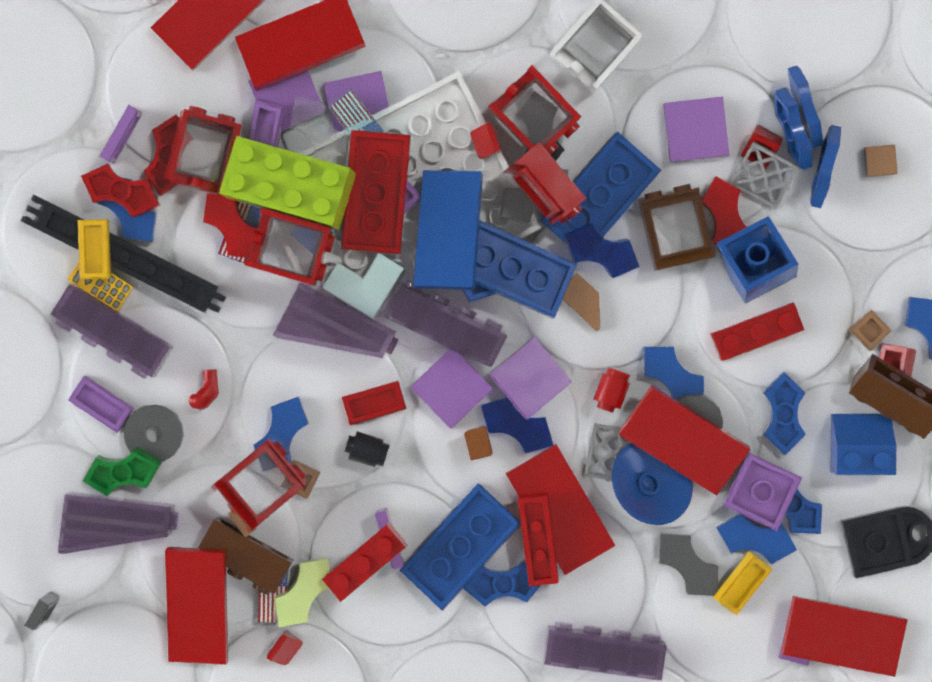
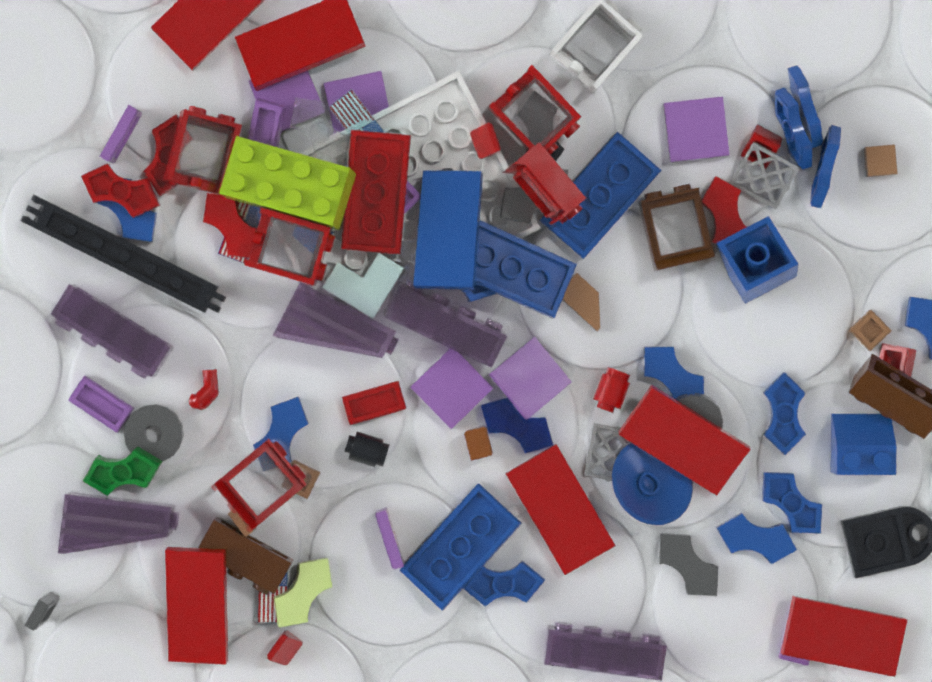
tile [68,262,134,312] -> none
yellow tile [78,219,111,280] -> none
red plate [322,522,408,602] -> none
red plate [518,494,559,586] -> none
clear blue tile [563,223,640,278] -> none
red plate [710,302,805,361] -> none
yellow tile [713,551,773,616] -> none
medium lavender tile [722,452,802,531] -> none

